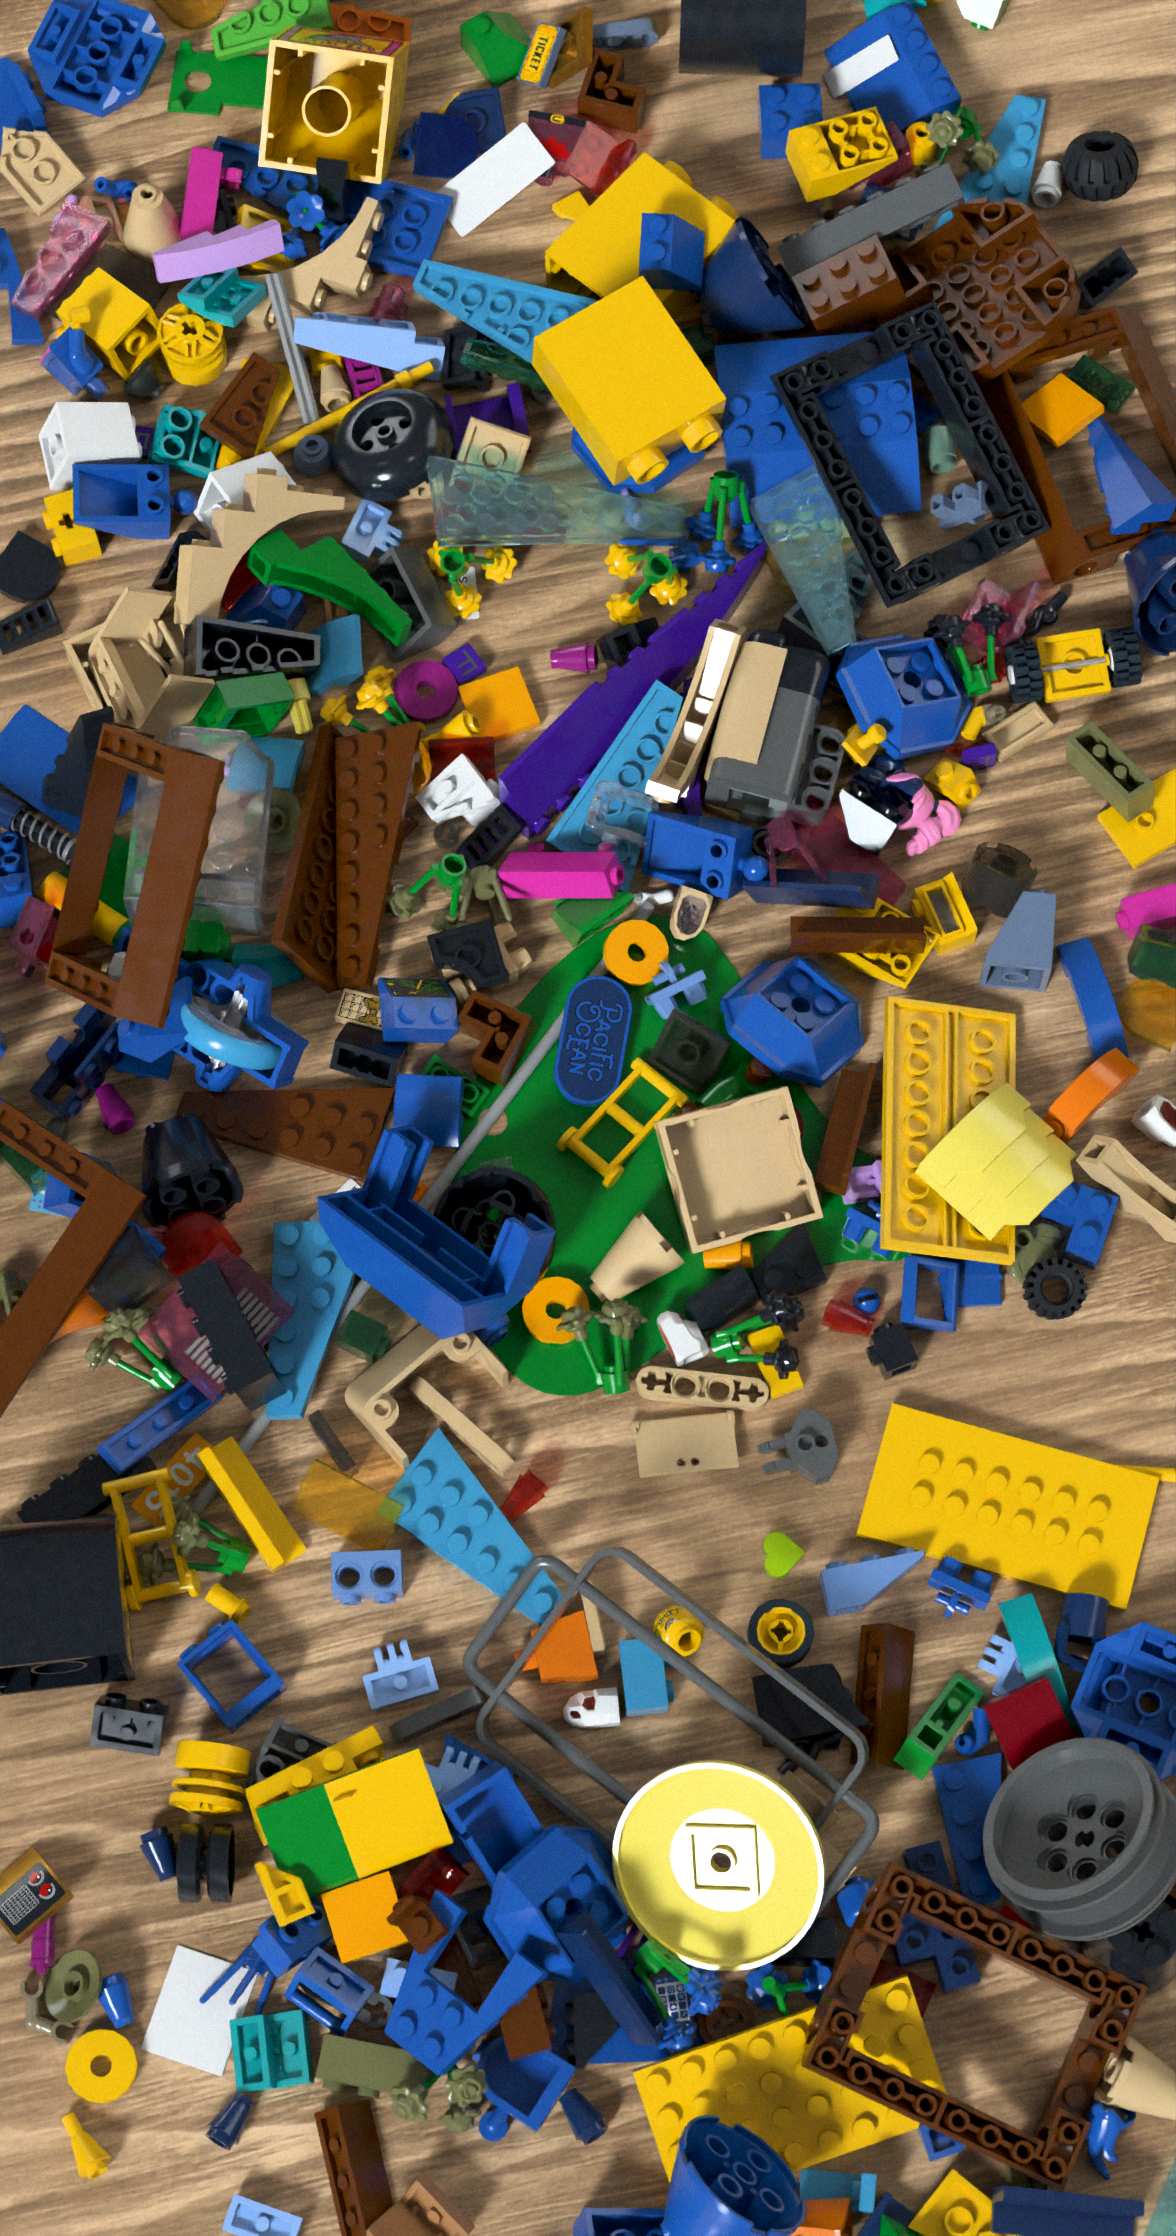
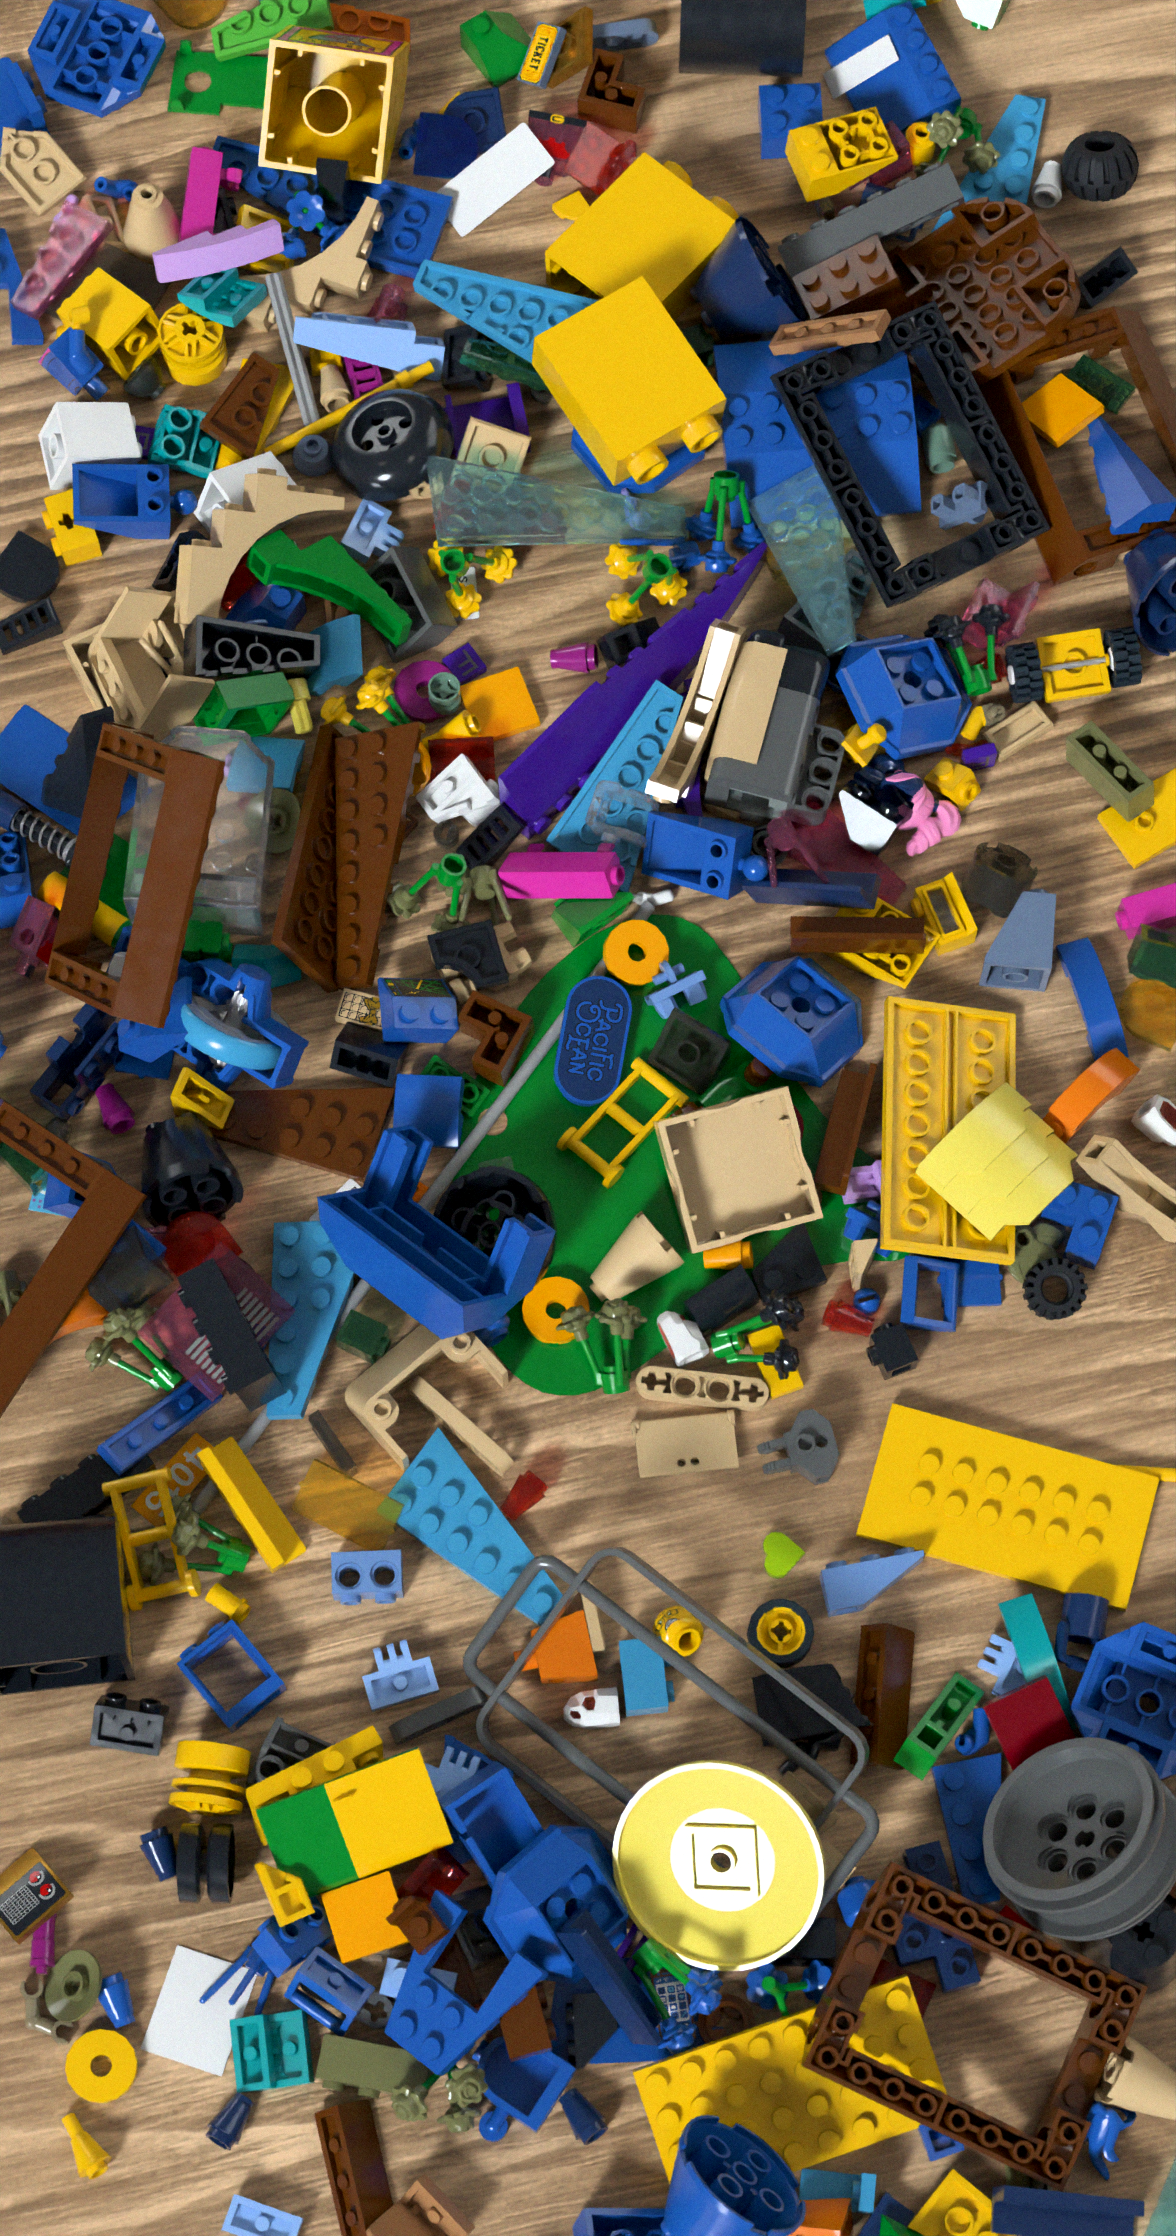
blue slope [639,213,705,291] -> none
rock [670,885,714,941] -> none
blue hips [927,1556,993,1619] -> none
black animal [1005,591,1068,648] -> none
none -> yellow slope [170,1067,235,1129]
none -> sand green wheel [428,672,461,715]
none -> medium nougat plate [769,309,891,356]
none -> tan slope [848,1239,878,1292]

